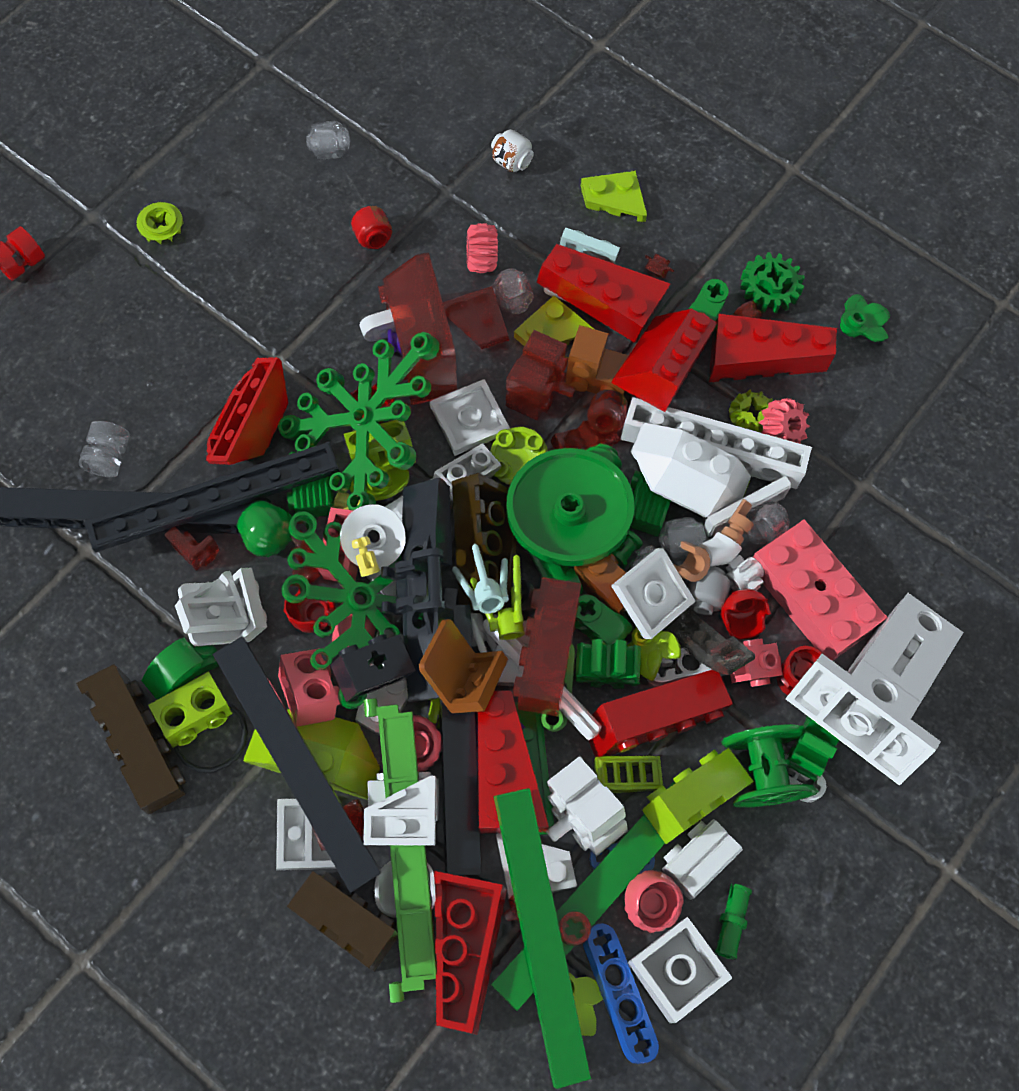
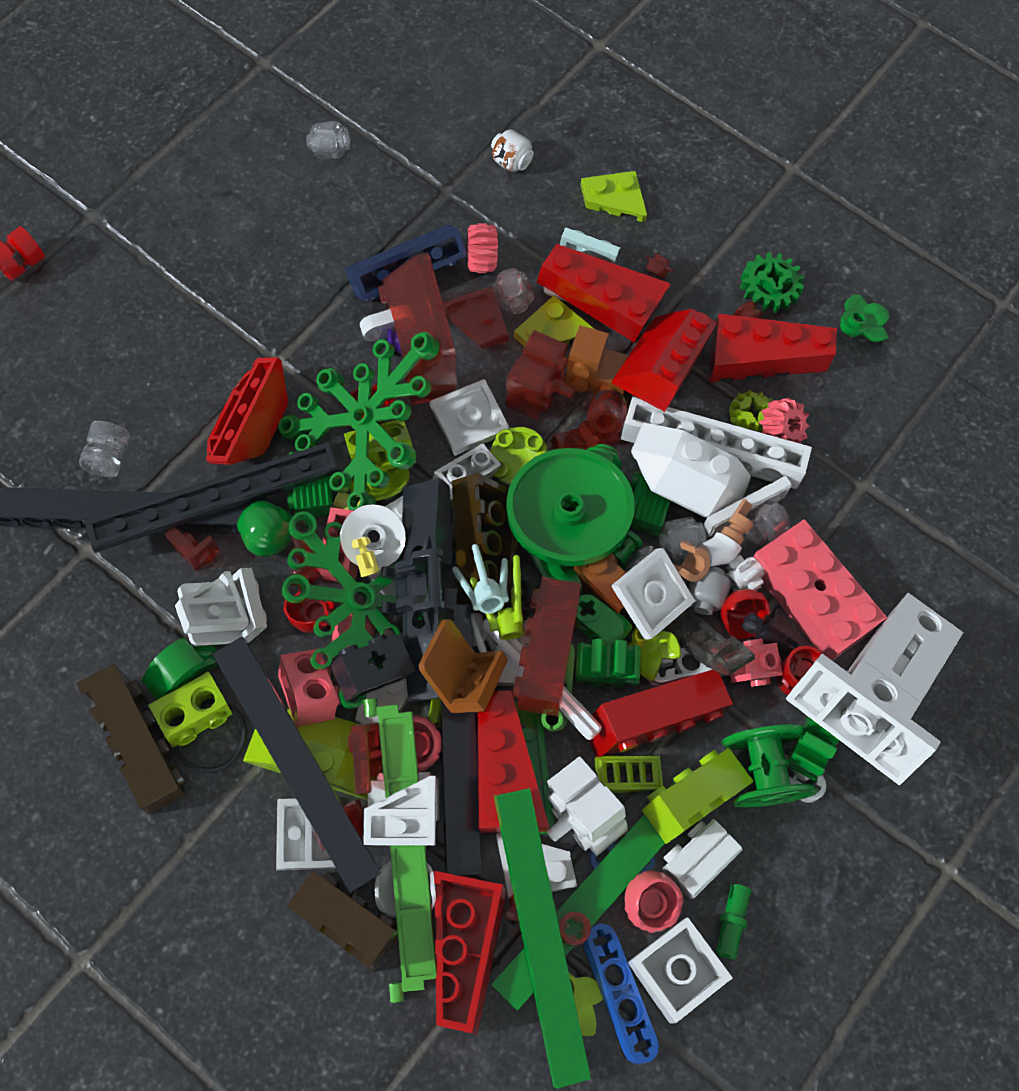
lime gear [137,202,184,244] -> none
red head [351,206,393,249] -> none
green piece [689,279,729,321] -> none
none -> dark blue brick [344,224,468,301]
none -> clear red wing [348,721,382,794]
none -> black axle [742,613,799,657]

